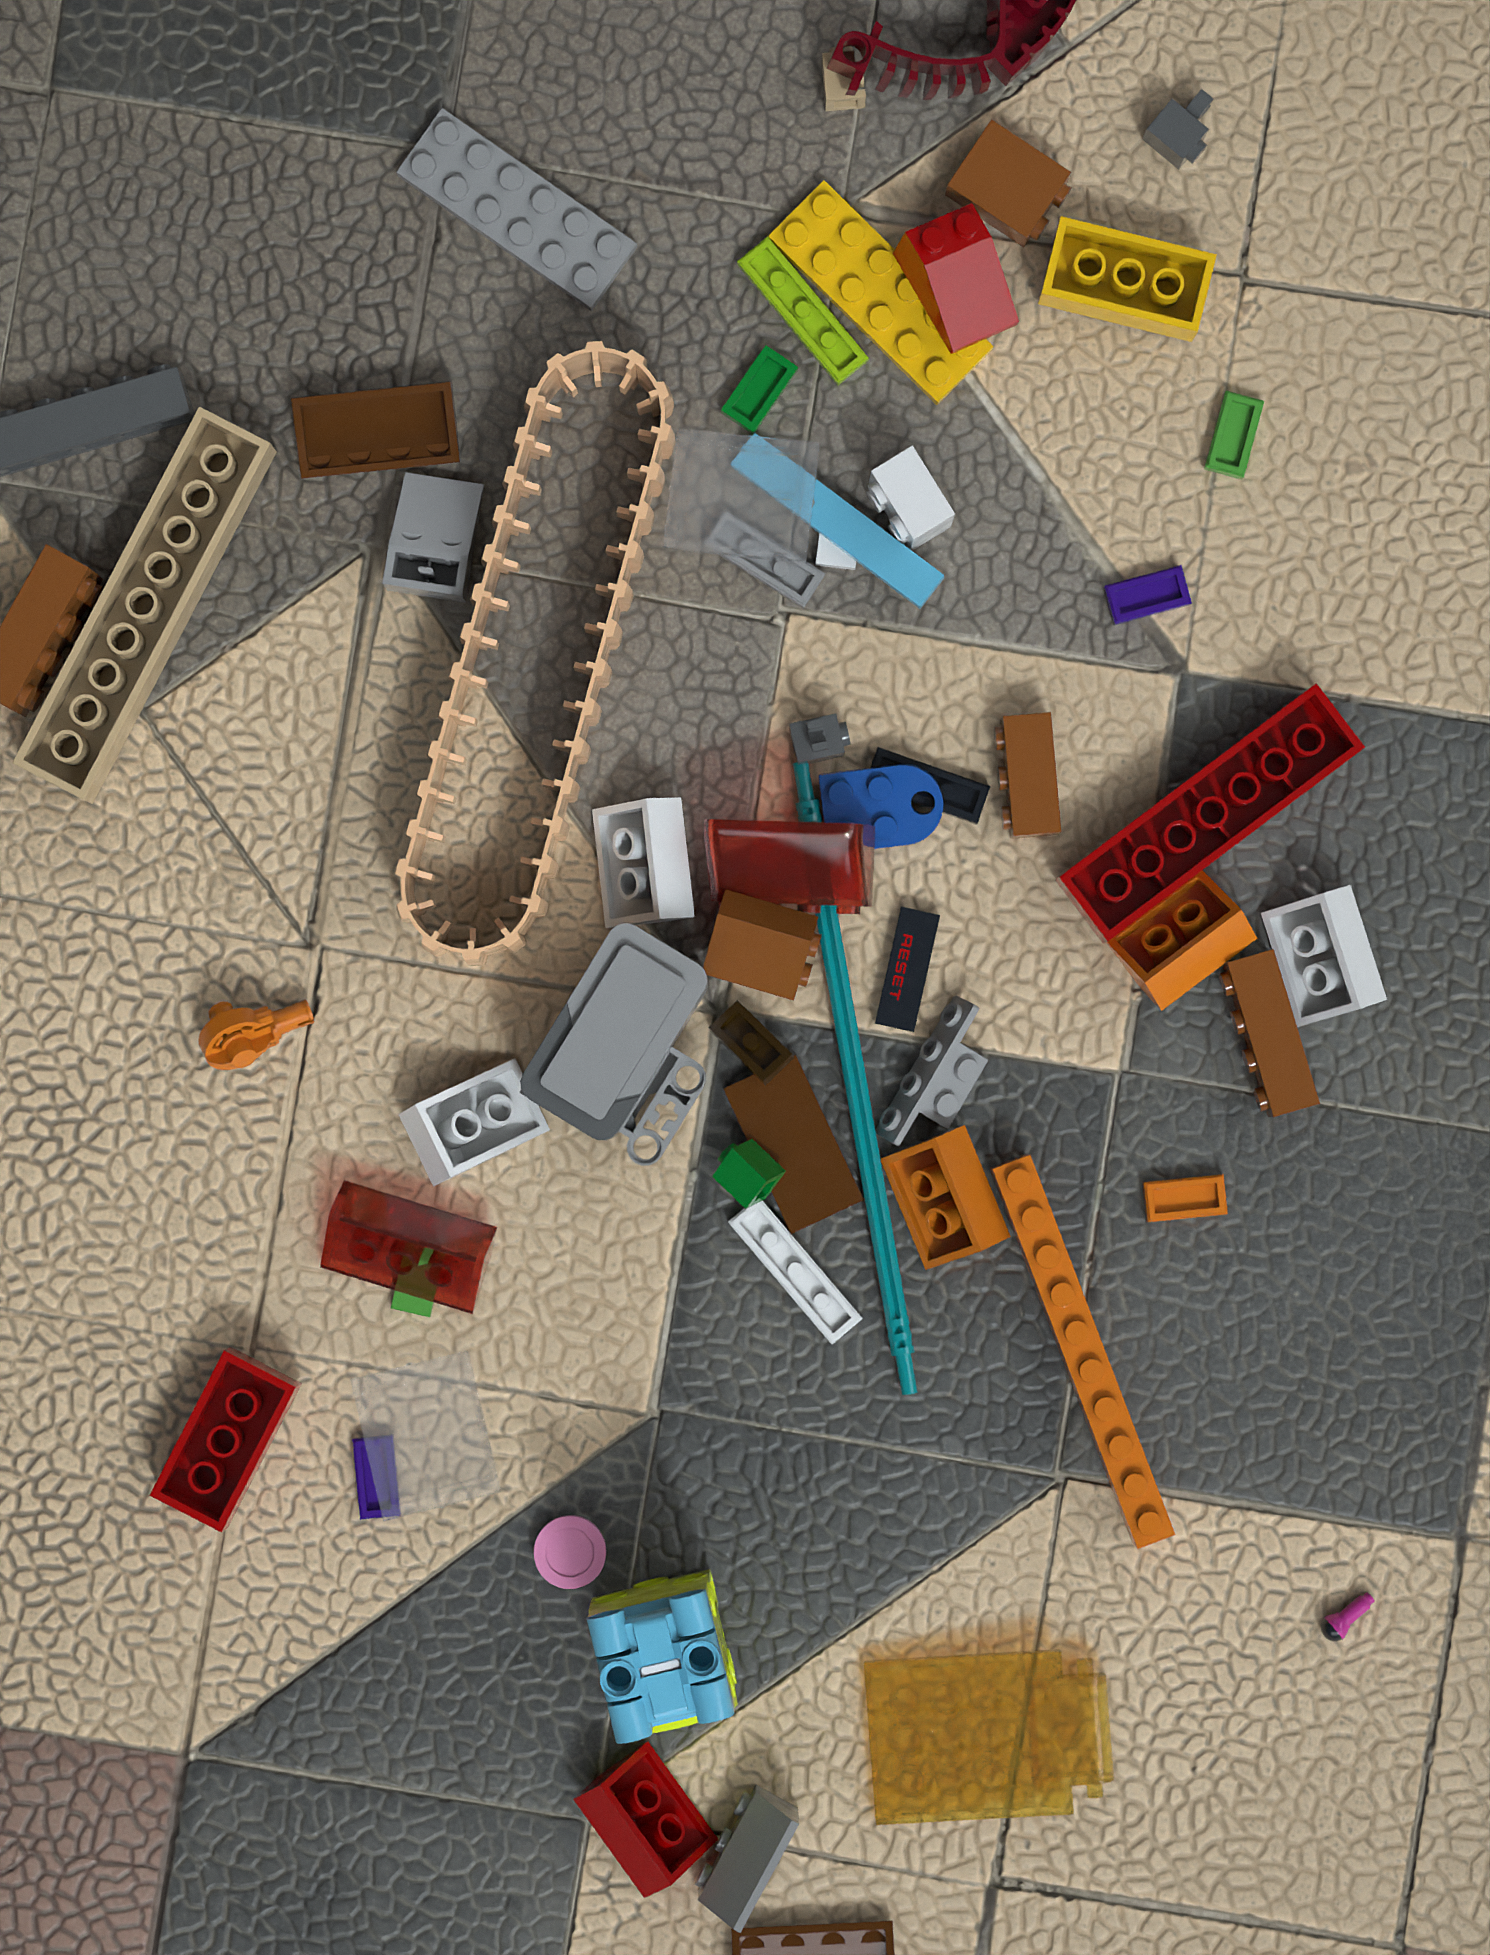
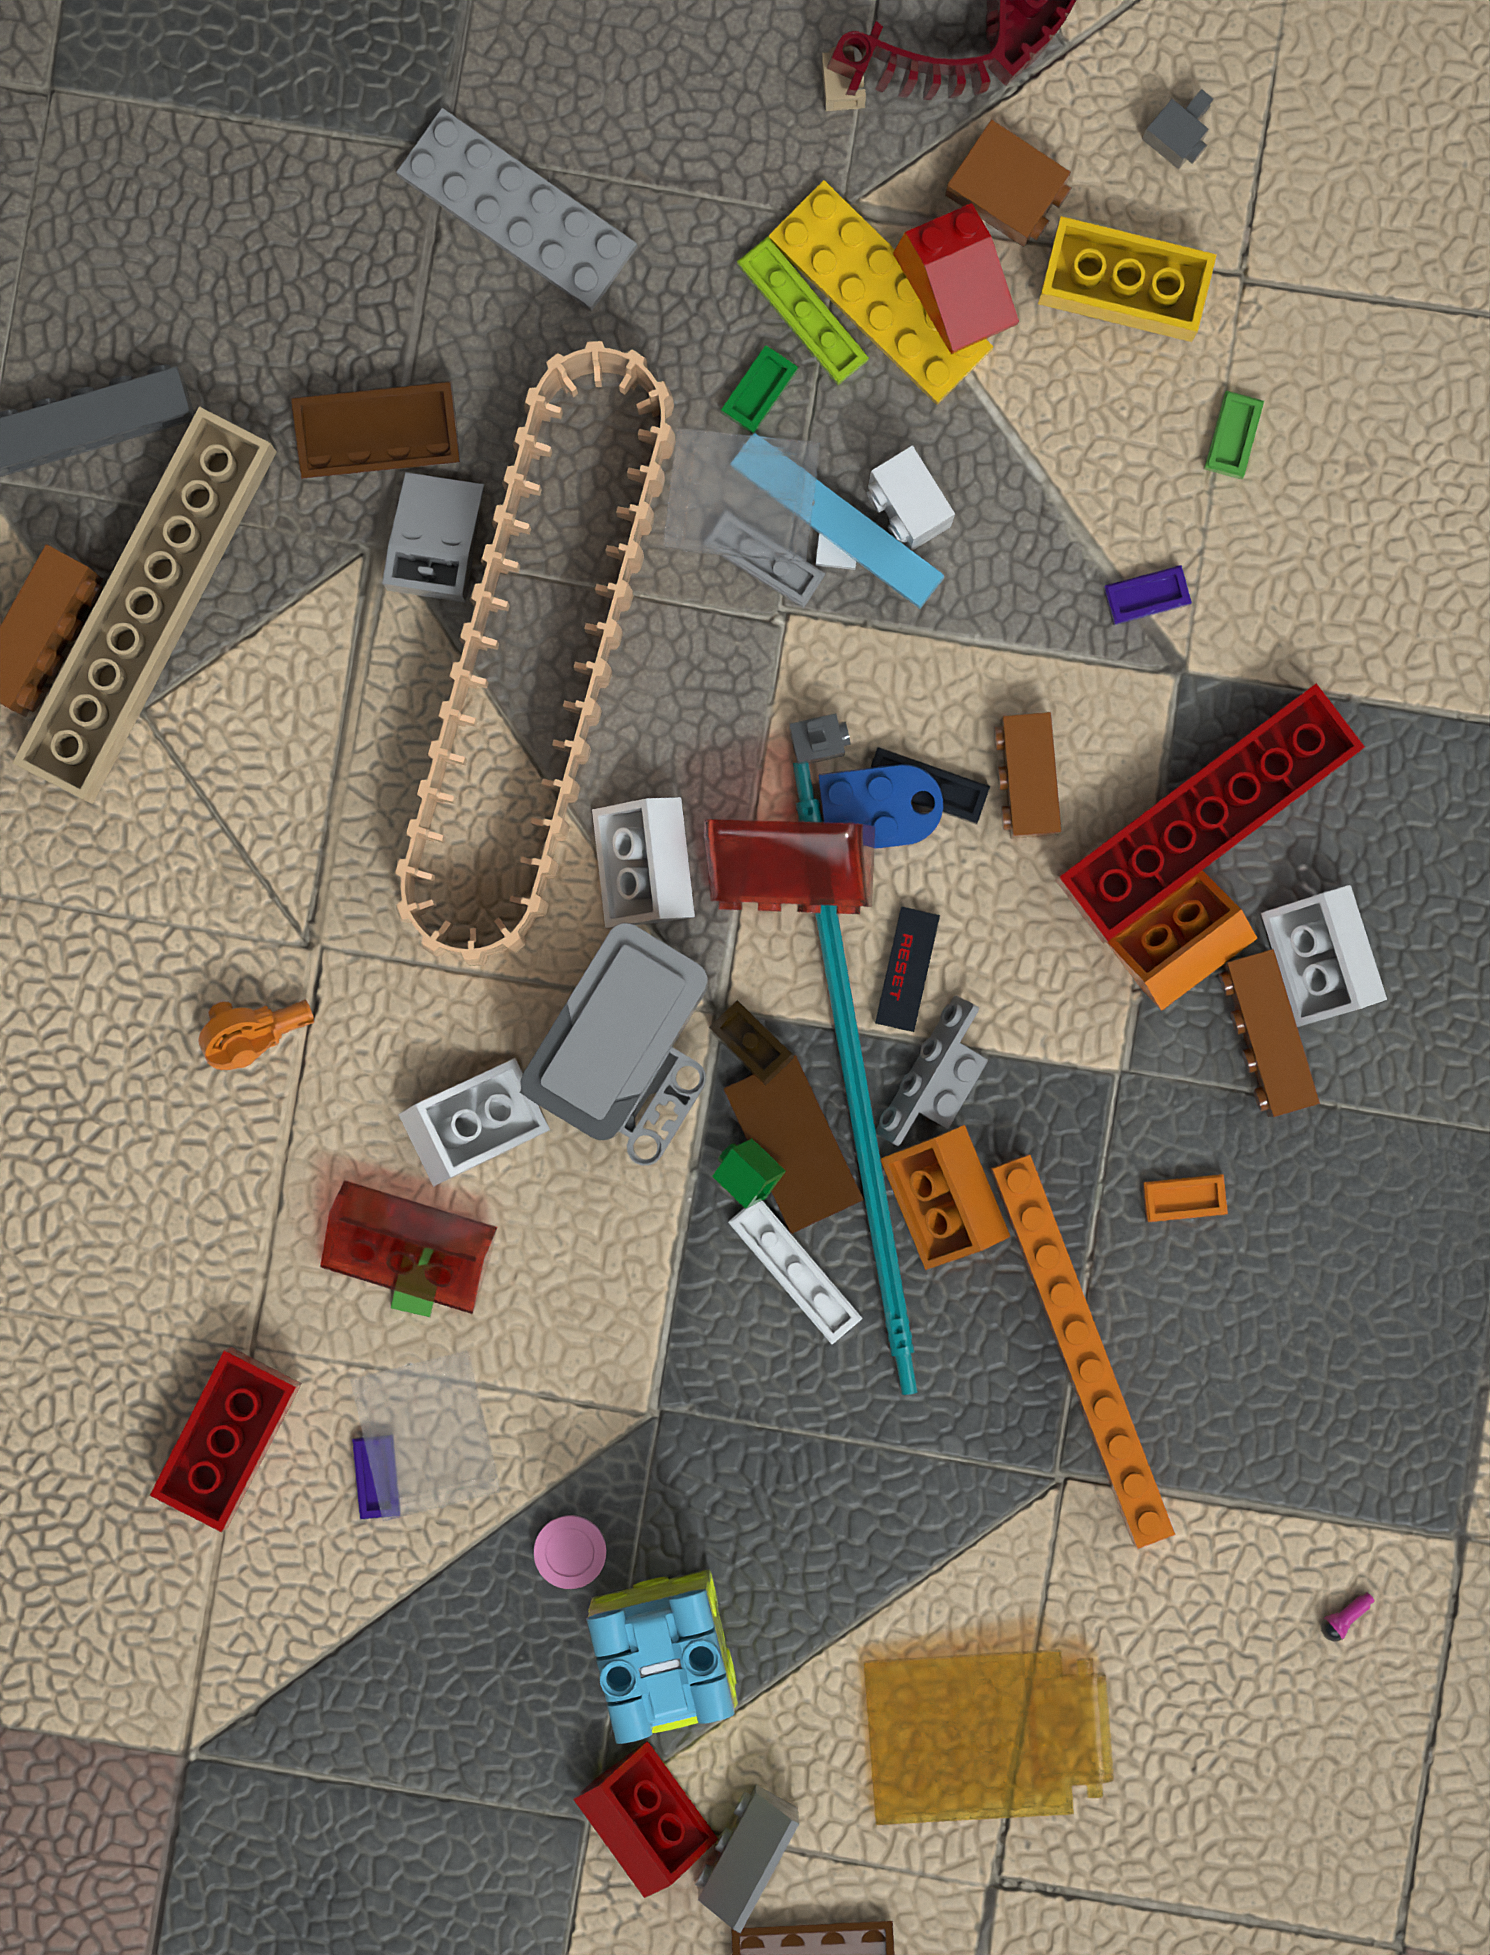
dark orange brick [703,889,822,1001] -> none

